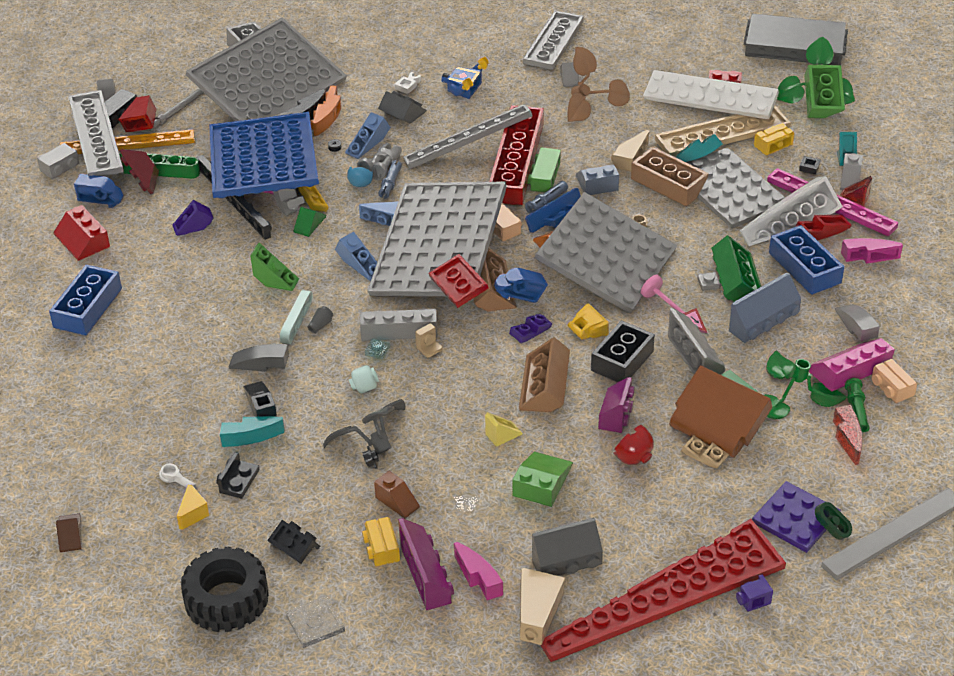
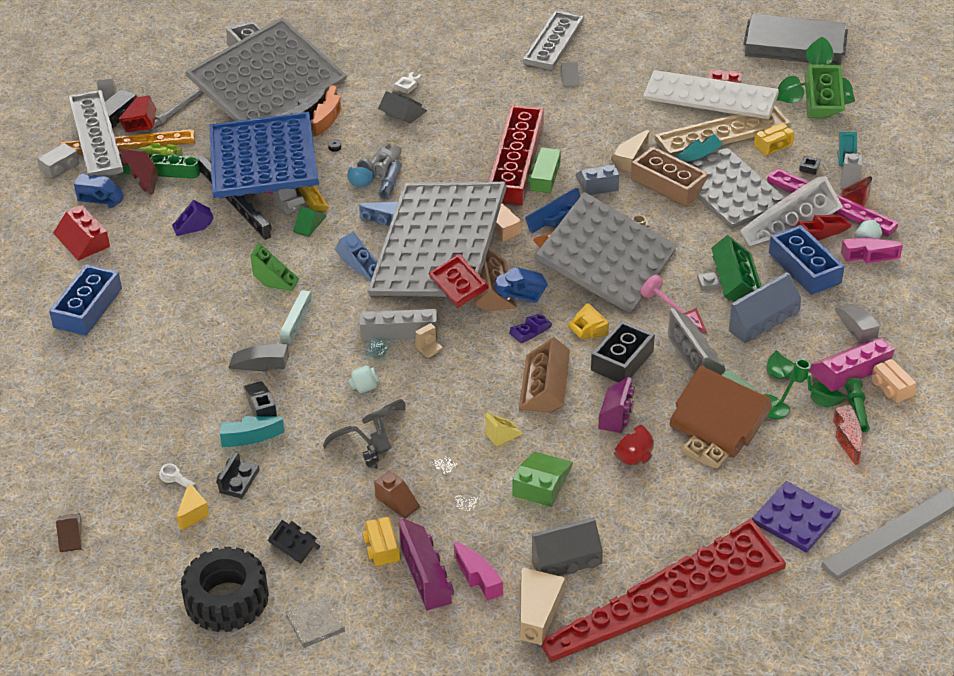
dark grey cone [307,306,334,334] -> none
medium blue slope [345,112,391,159] -> none
light grey tile [403,104,532,170] -> none
blue torso [441,57,489,99] -> none
sand blue pin [525,181,568,214] -> none
medium nougat plant [567,47,630,122] -> none
dark purple brick [736,574,773,612] -> none
dark green plate [815,502,852,540] -> none
none -> lime plate [140,143,182,156]
none -> clear piece [432,456,457,478]
none -> light aqua head [855,220,882,239]

